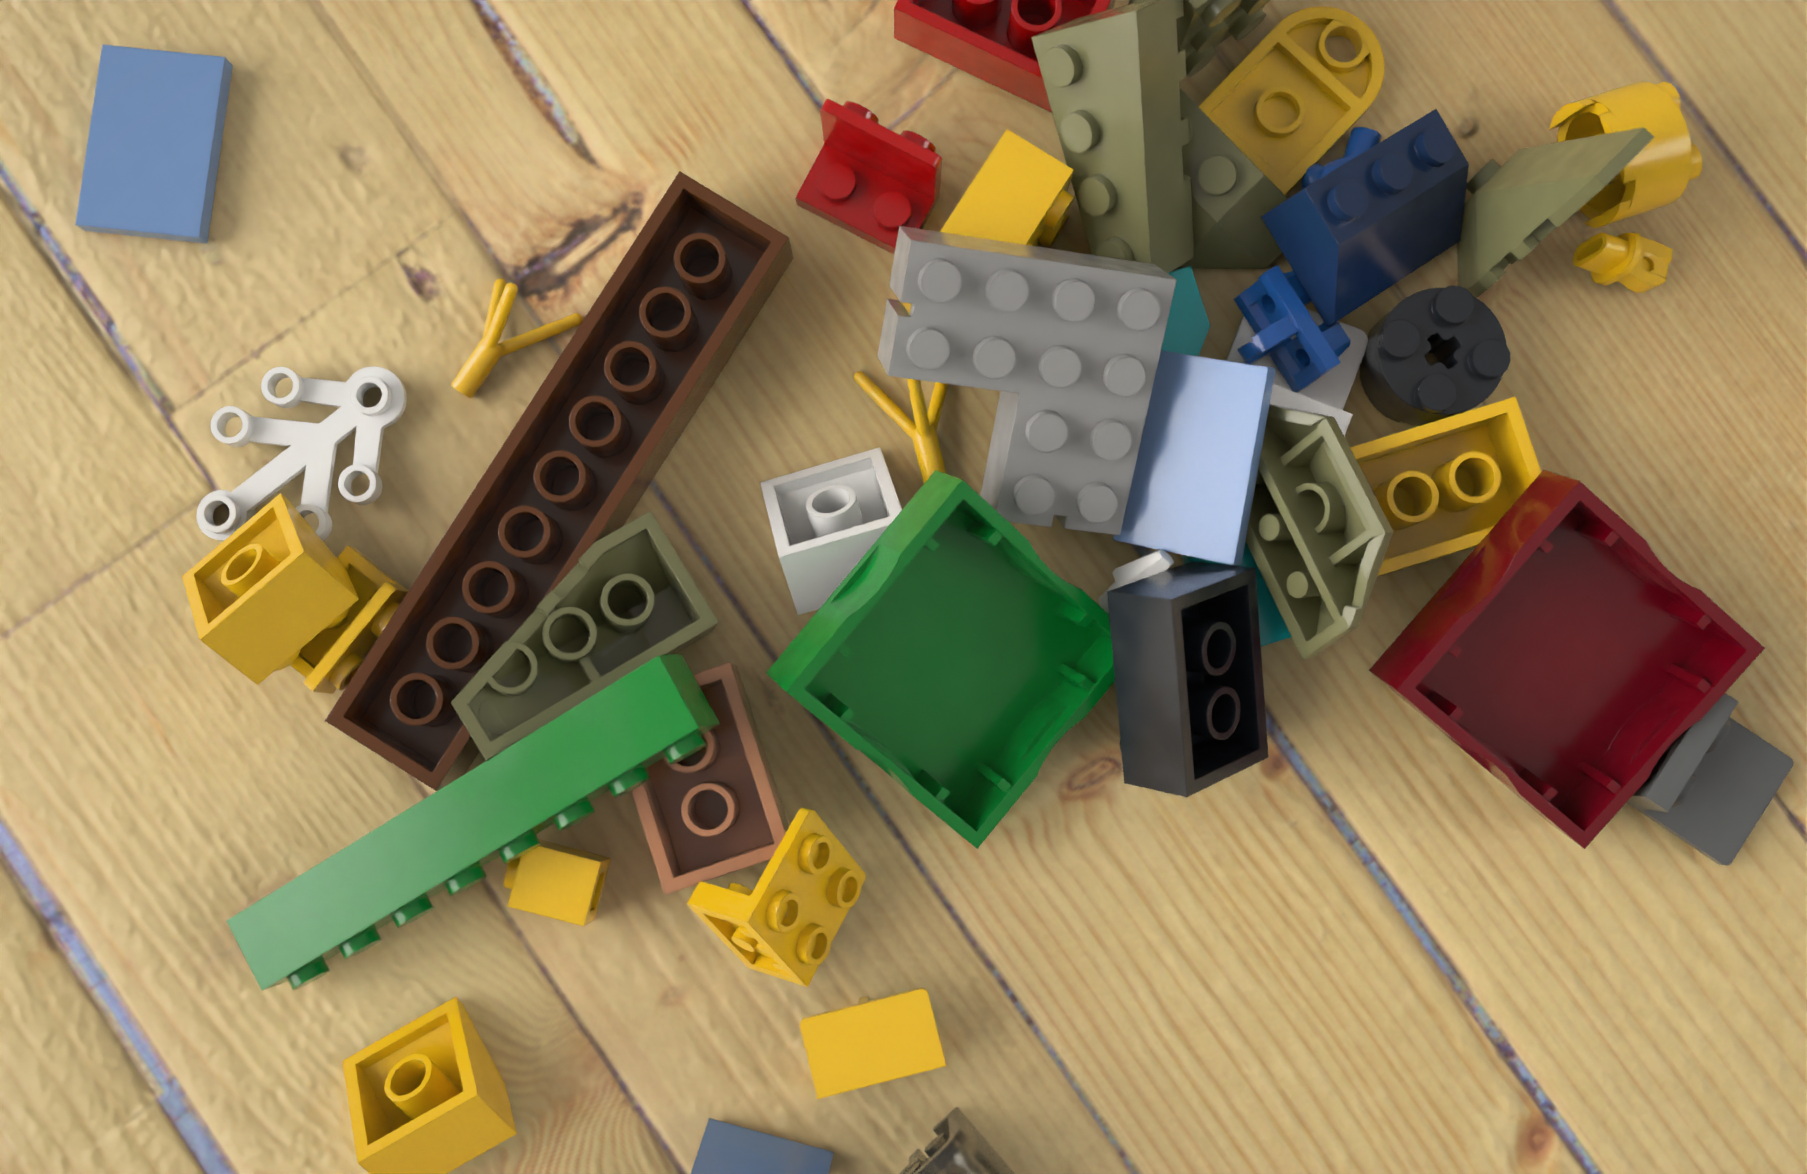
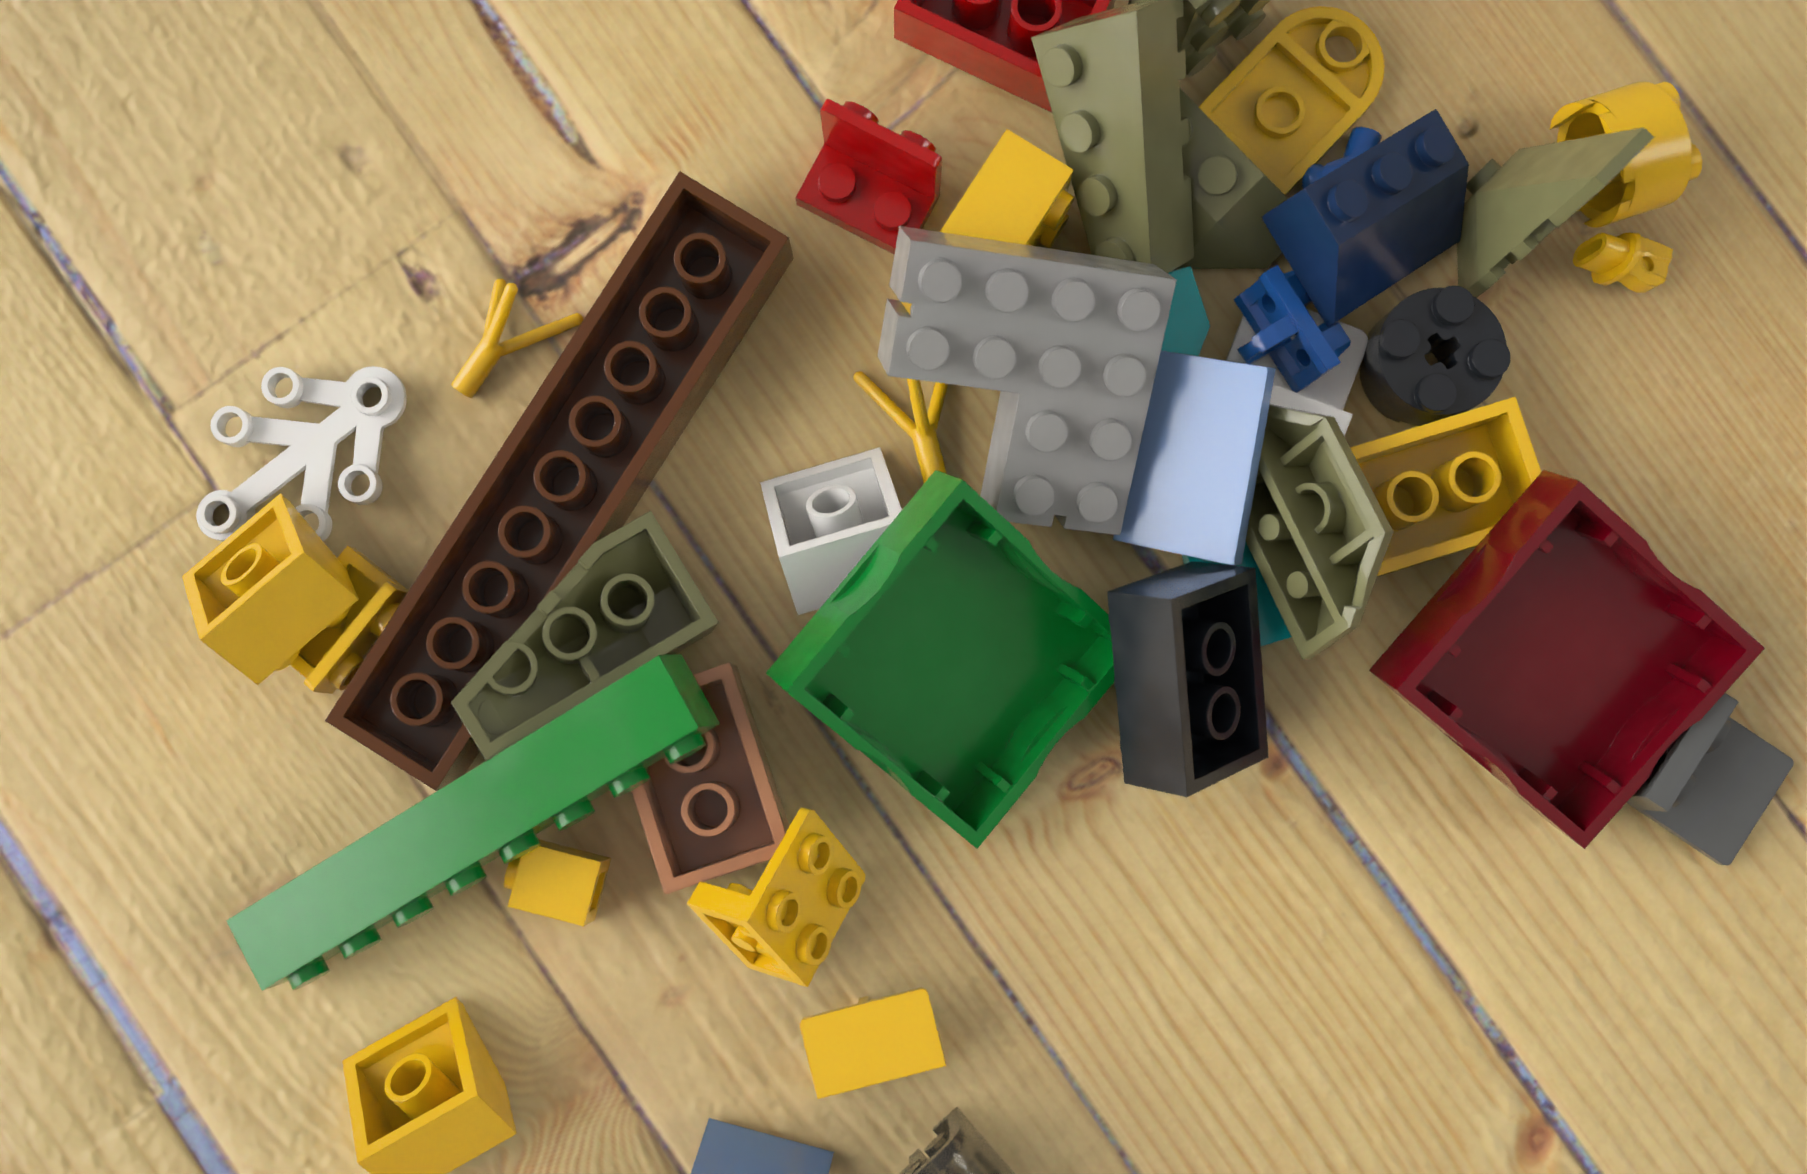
medium blue tile [75,44,233,244] -> none
white bar [1098,549,1174,614] -> none

